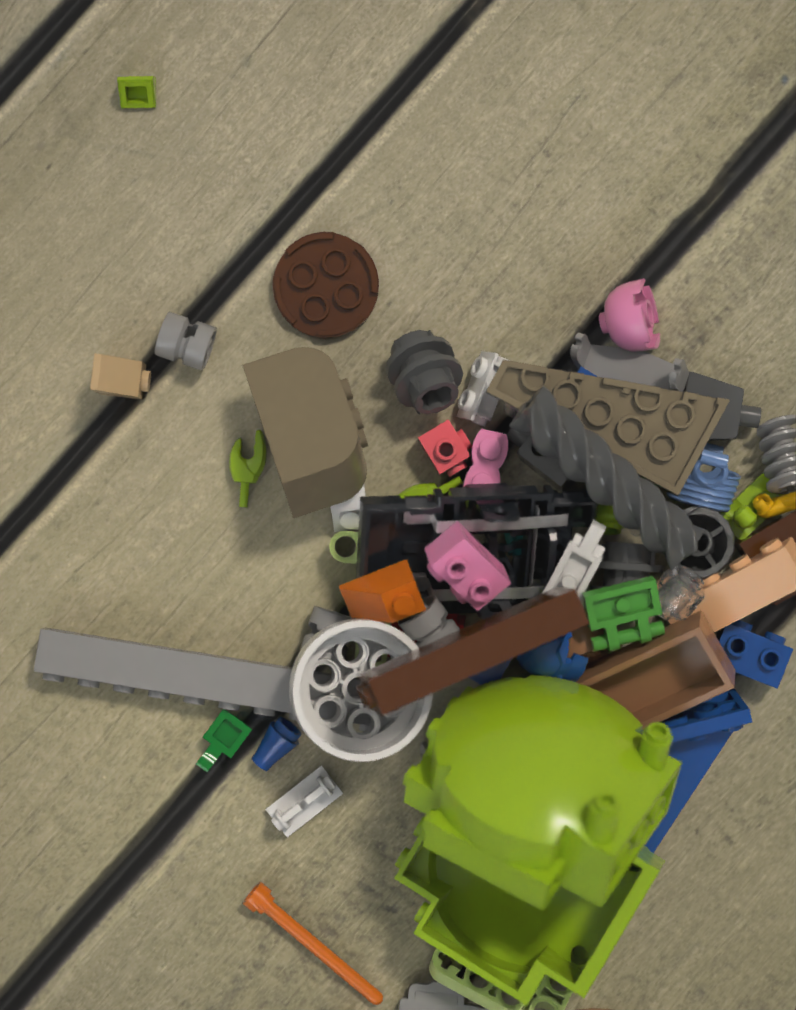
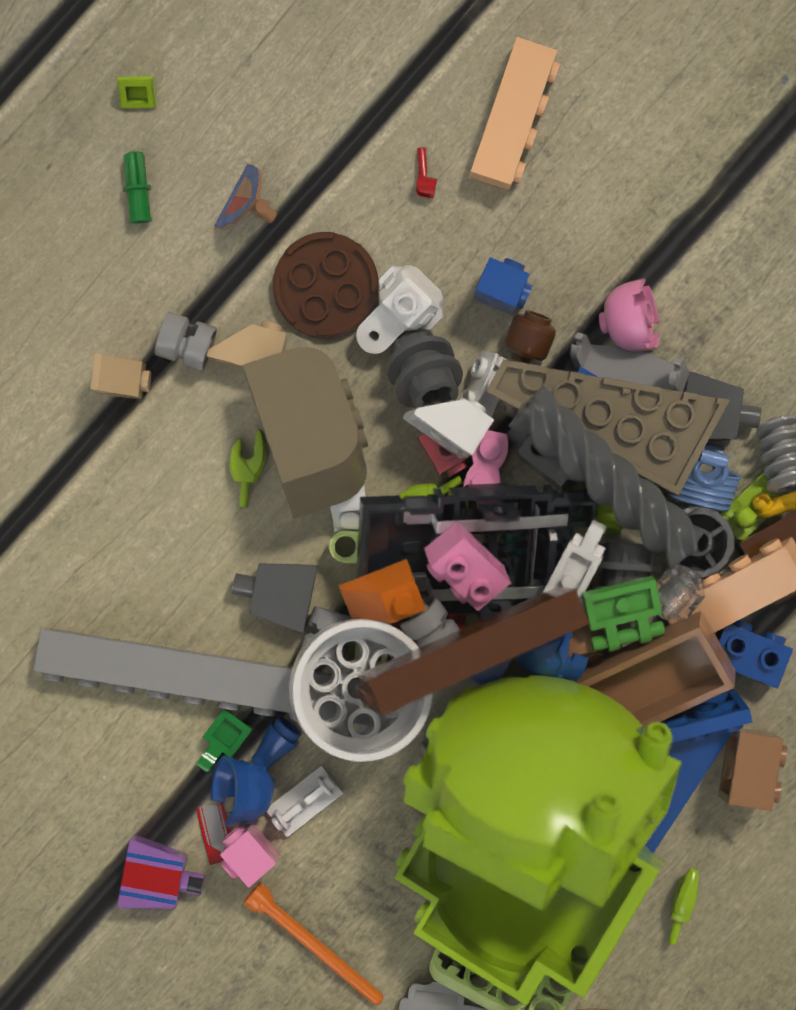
none -> torso [117,835,205,909]
none -> green axle [123,151,152,224]
none -> sticker [196,803,230,865]
none -> tan slope [207,321,288,368]
none -> blue helmet [211,755,275,827]
none -> shield [214,164,277,229]
none -> bright pink brick [220,823,280,888]
none -> dark grey torso [232,563,318,633]
none -> white piece [356,265,444,354]
none -> white slope [403,399,494,459]
none -> red hand [416,147,437,198]
none -> light nougat brick [470,37,561,191]
none -> blue brick [473,257,533,315]
none -> reddish brown head [504,310,556,364]
none -> lime hand [668,868,699,945]
none -> medium nougat brick [718,728,787,811]

